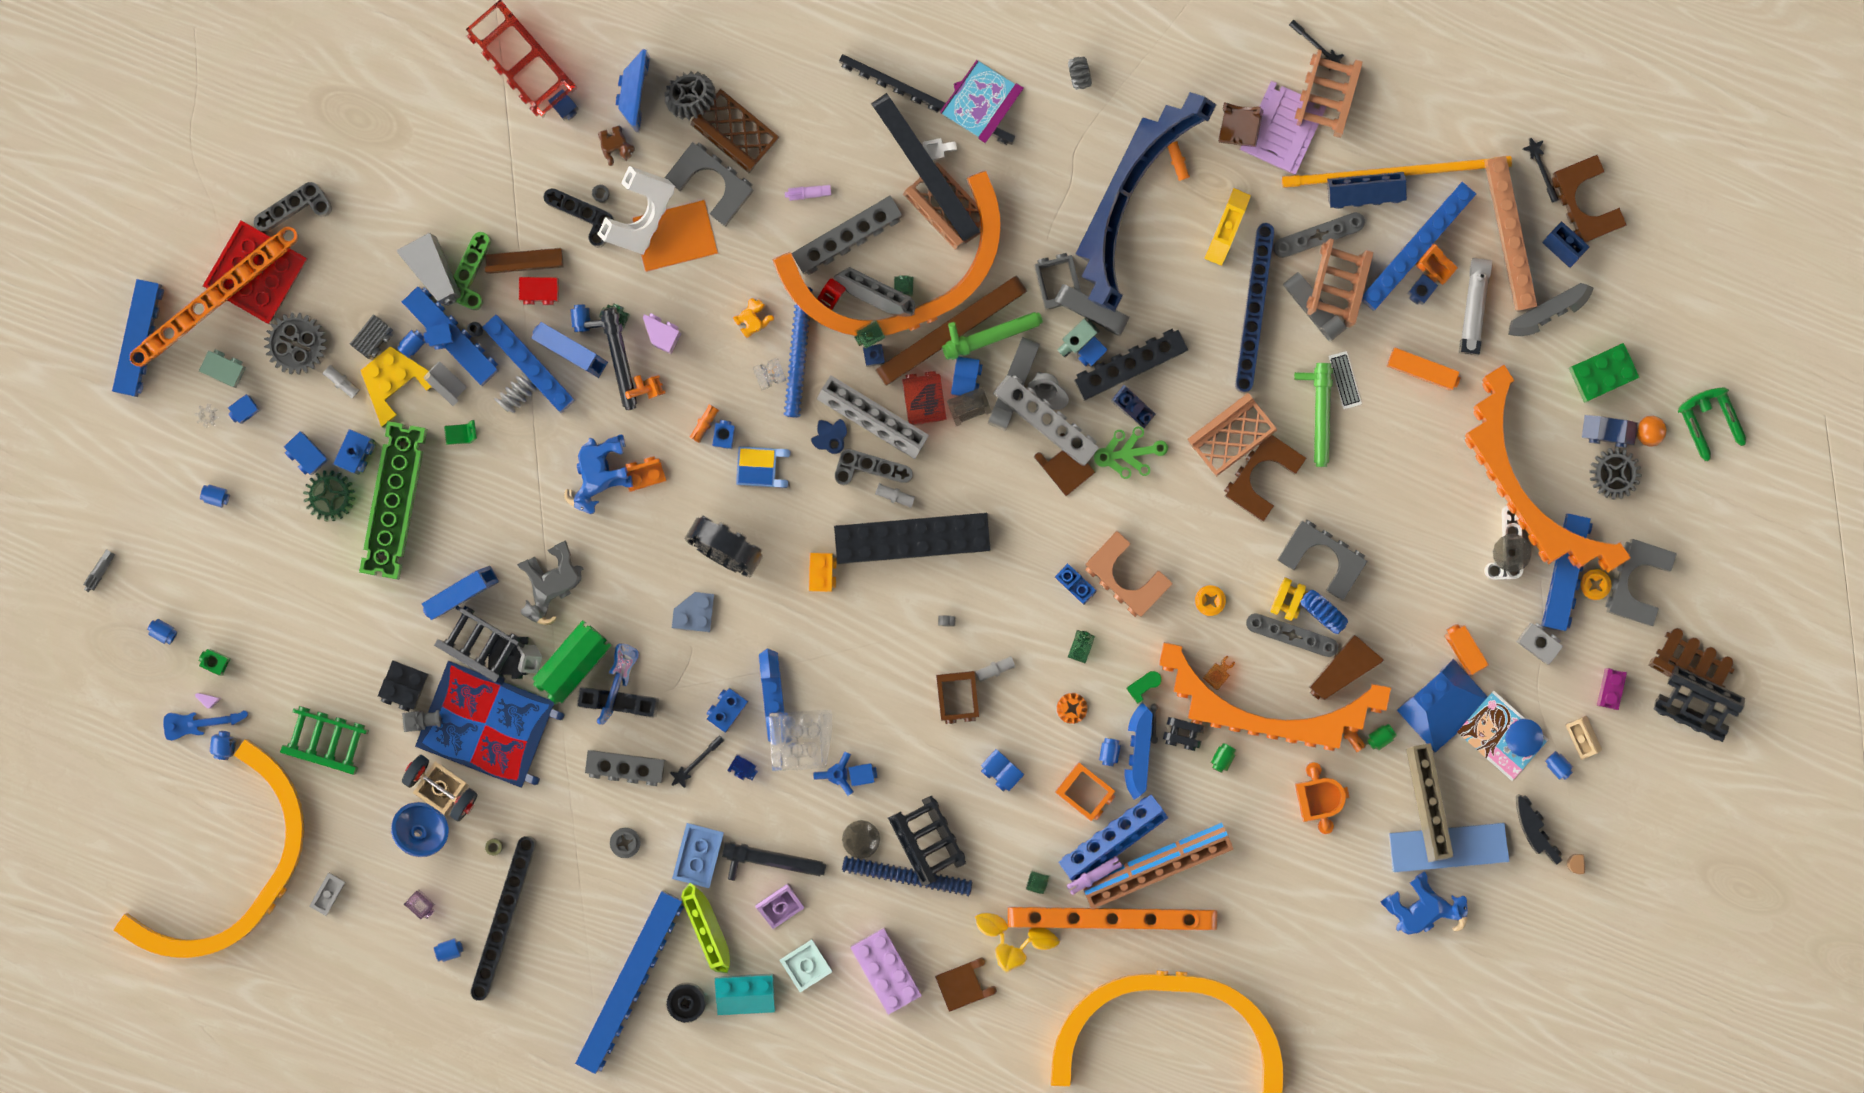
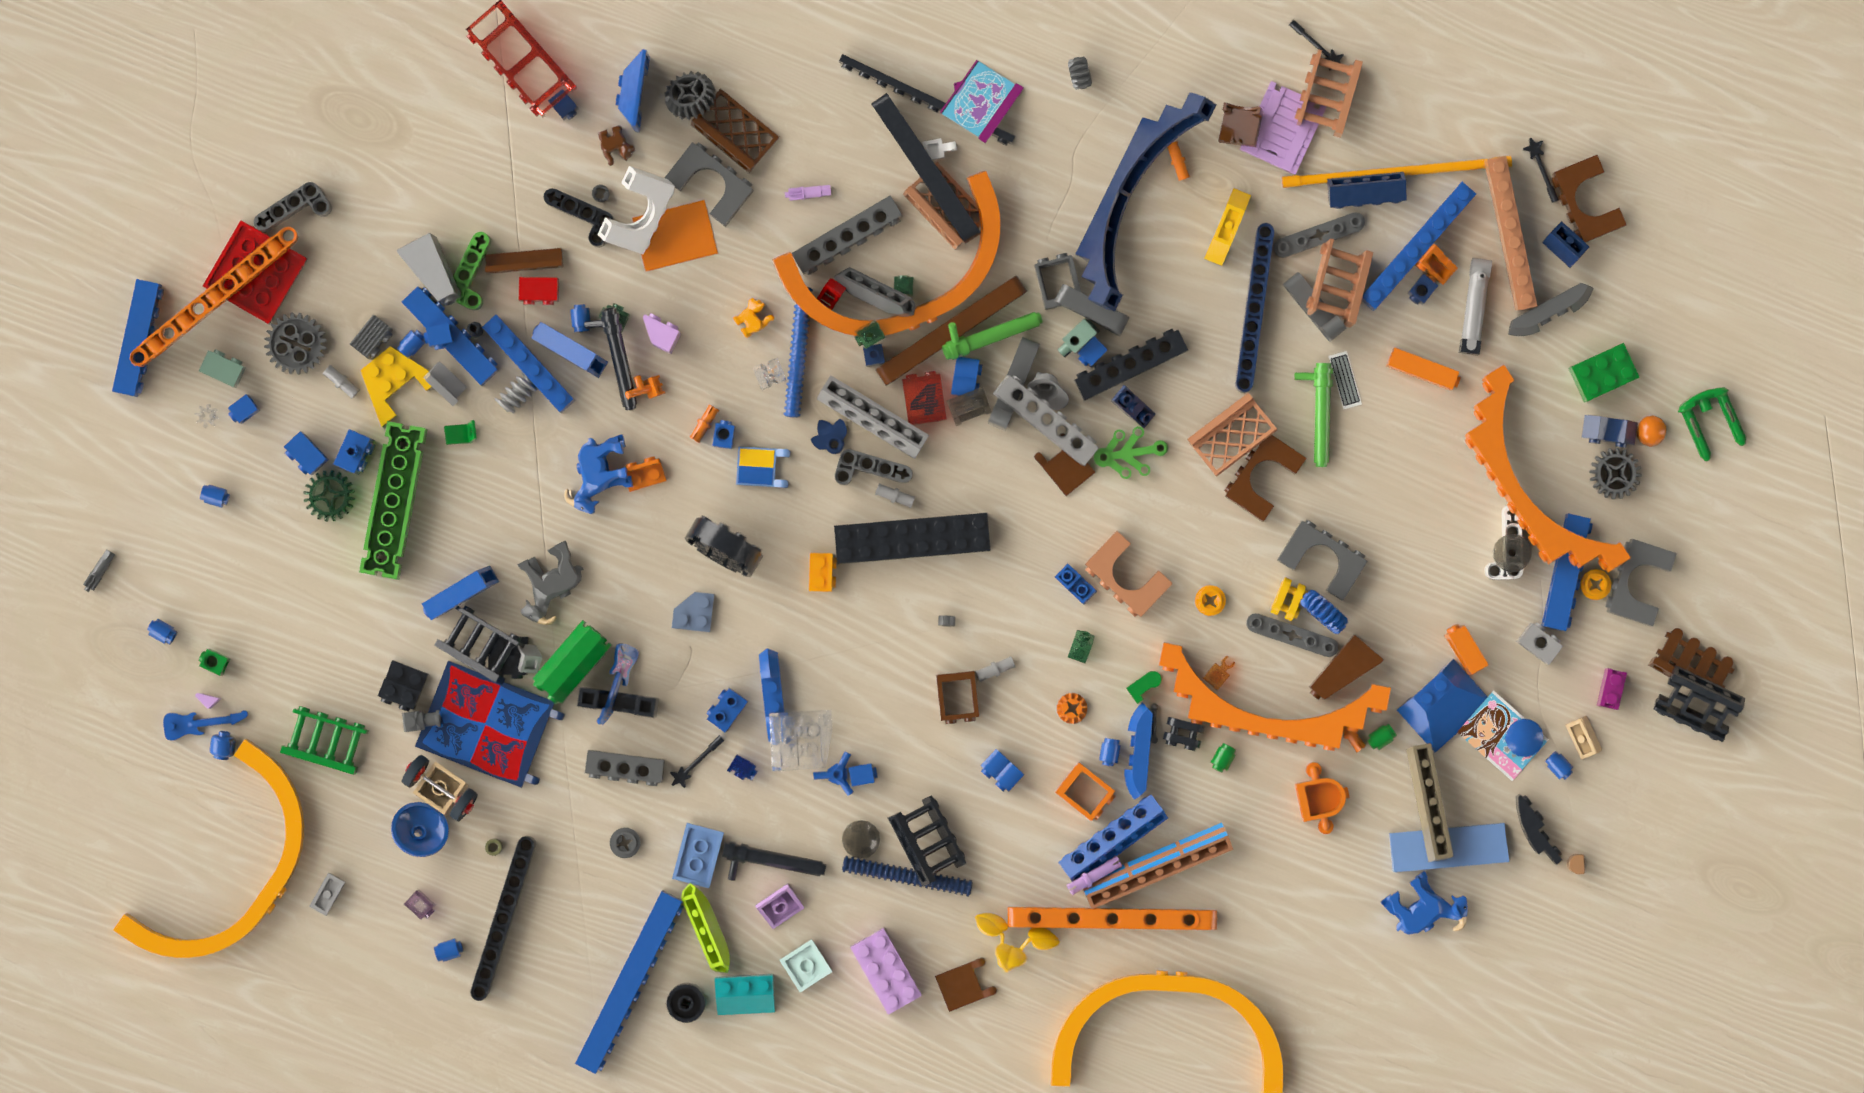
clear green brick [1025,870,1049,894] -> none

